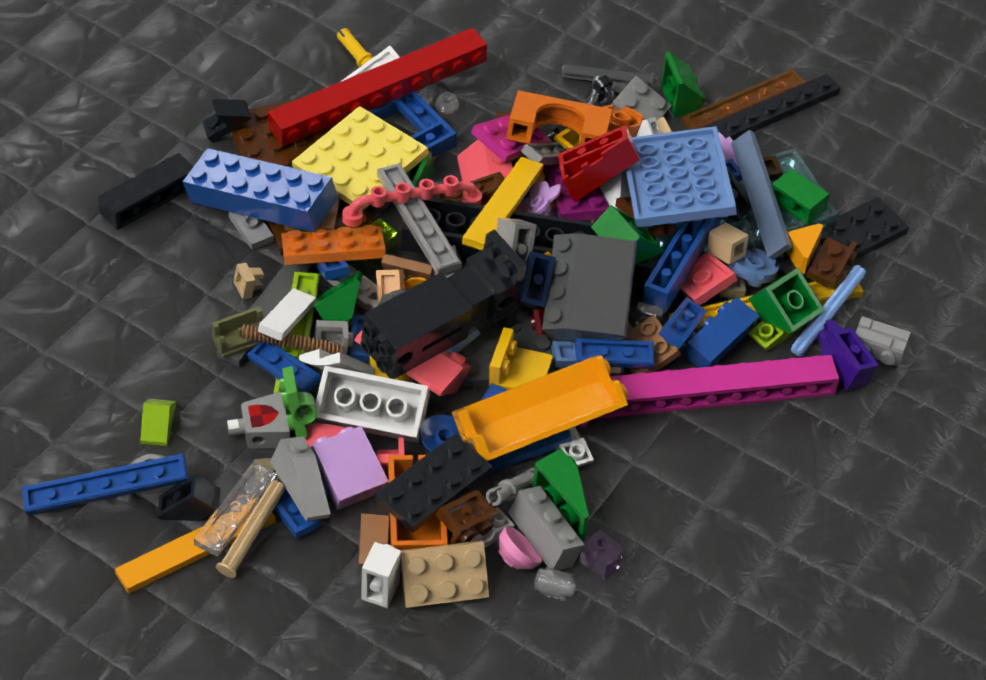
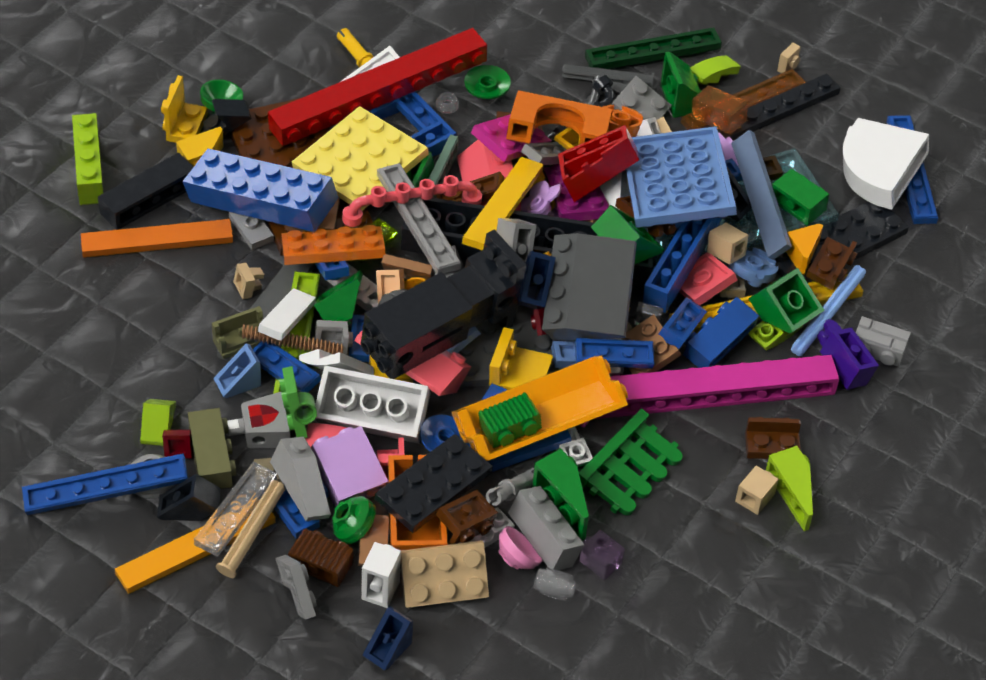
none -> lime brick [72,113,104,205]
none -> orange tile [81,219,233,257]
none -> yellow bracket [161,75,208,143]
none -> dark red tile [162,430,193,458]
none -> yellow slope [176,126,223,167]
none -> olive brick [188,408,237,489]
none -> green piece [200,80,244,114]
none -> medium blue slope [213,343,261,398]
none -> light grey plate [275,555,317,620]
none -> reddish brown brick [288,528,353,587]
none -> green piece [332,496,376,544]
none -> dark blue slope [363,606,413,671]
none -> sand green tile [429,134,459,198]
none -> green dish [464,65,511,99]
none -> green brick [478,392,542,448]
none -> green fence [579,408,683,516]
none -> dark green plate [585,27,722,69]
none -> lime slope [690,55,741,85]
none -> clear orange brick [692,85,748,134]
none -> tan brick [735,465,779,515]
none -> reddish brown bracket [745,417,801,459]
none -> lime slope [766,446,813,531]
none -> tan plate [777,43,801,75]
none -> white brick [843,118,929,210]
none -> blue tile [886,115,938,224]

